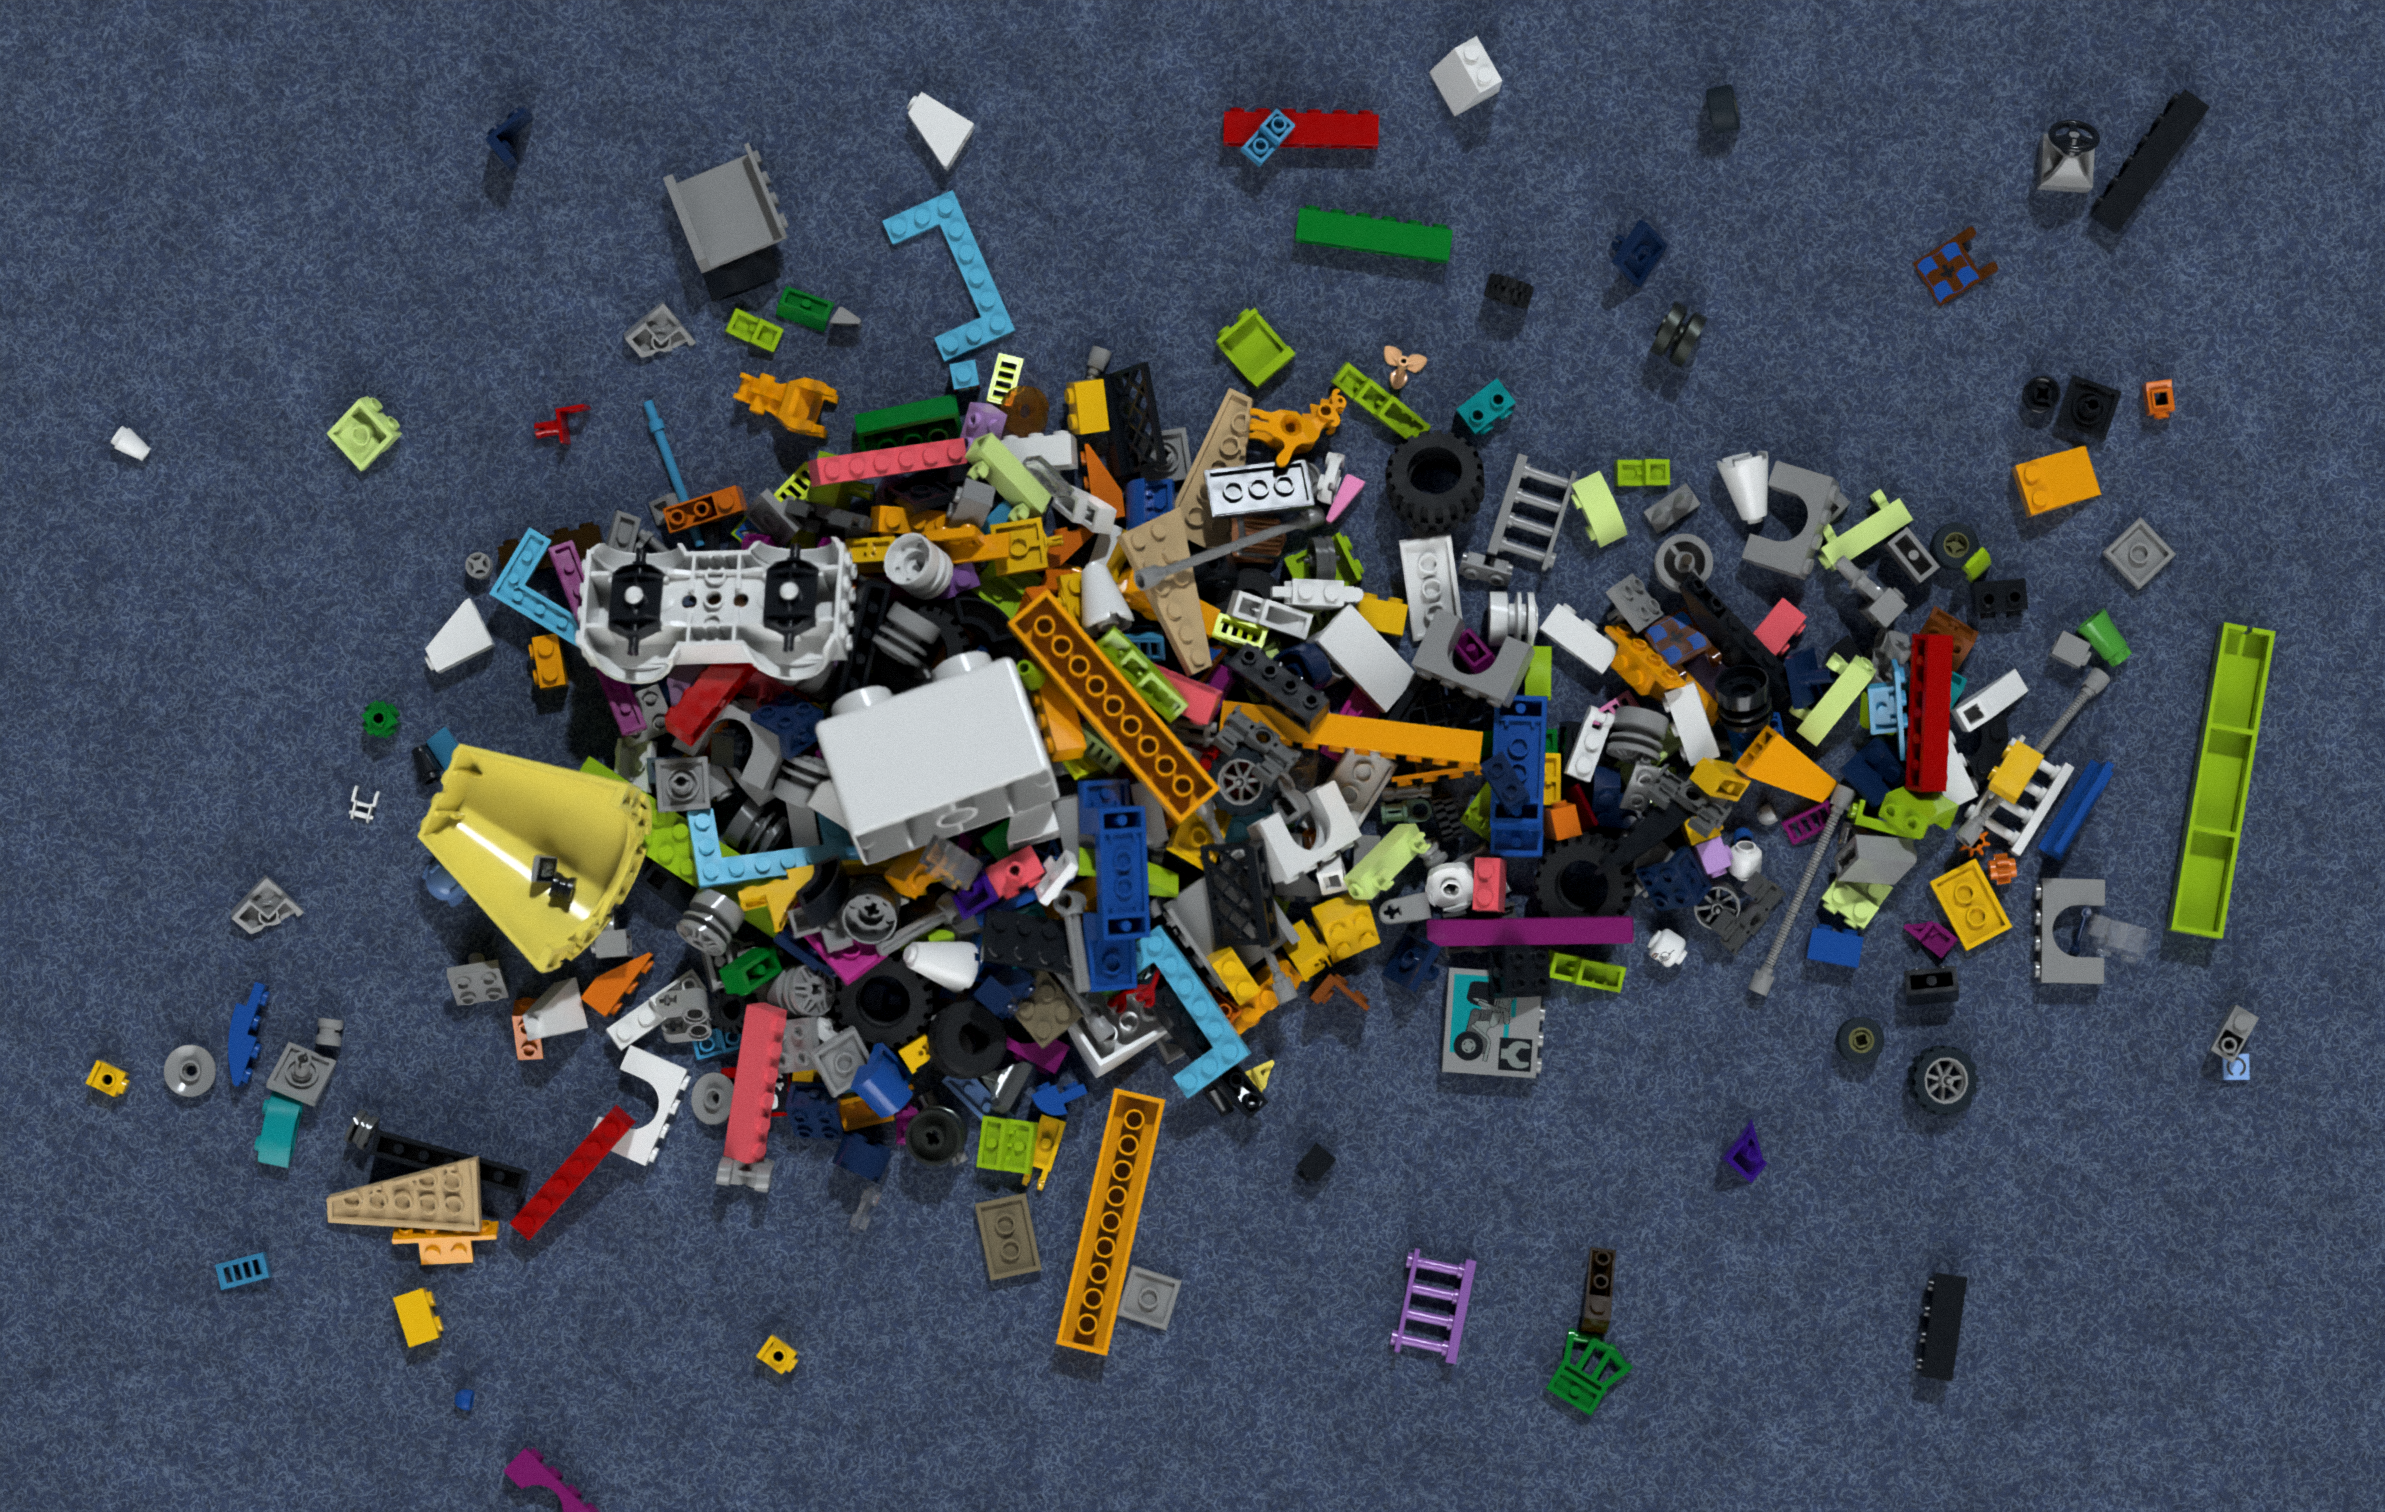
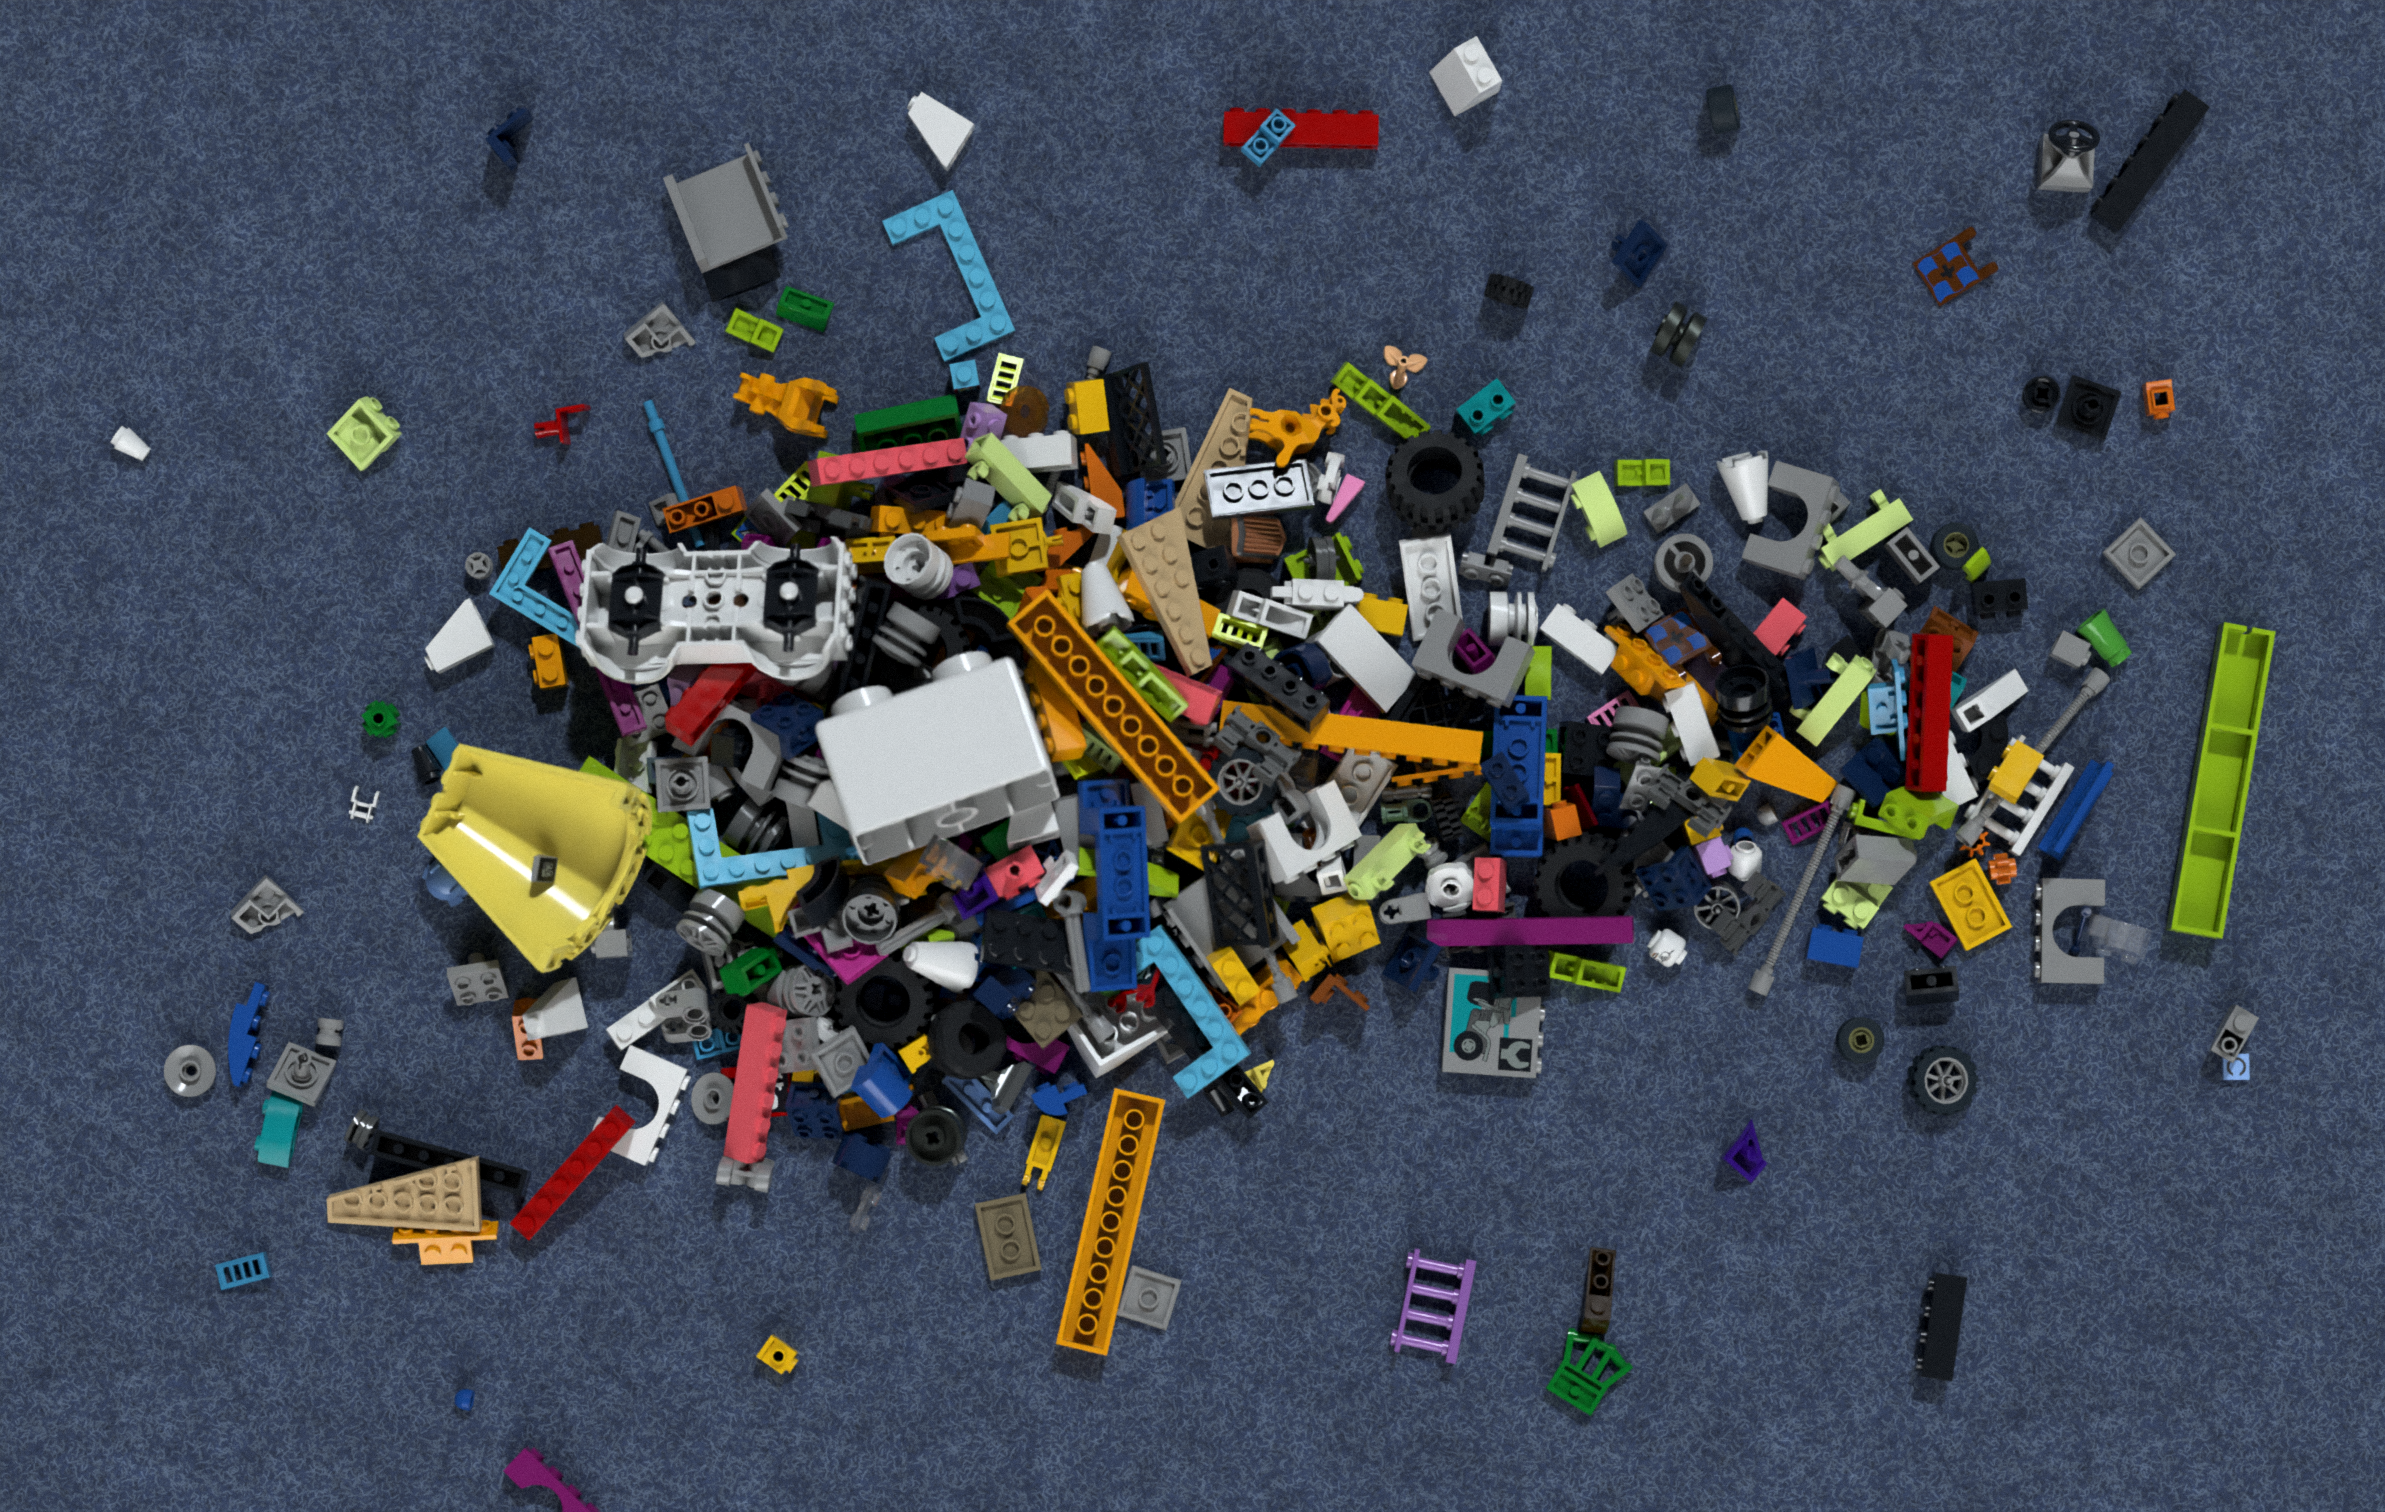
yellow brick [85,1060,130,1097] -> none
yellow brick [393,1287,444,1348] -> none
black wheel [549,872,577,903] -> none
orange slope [581,952,655,1017] -> none
light grey slope [829,306,862,328] -> none
lime slope [976,1115,1039,1174] -> none
lime cone [1016,660,1045,690] -> none
clear plate [1022,455,1074,498] -> none
light grey hose [1134,505,1325,591] -> none
lime panel [1216,307,1296,390] -> none
green brick [1295,205,1453,264] -> none
black brick [1296,1143,1336,1184] -> none
white plate [1564,705,1615,783] -> none
light orange slope [2011,446,2101,518] -> none

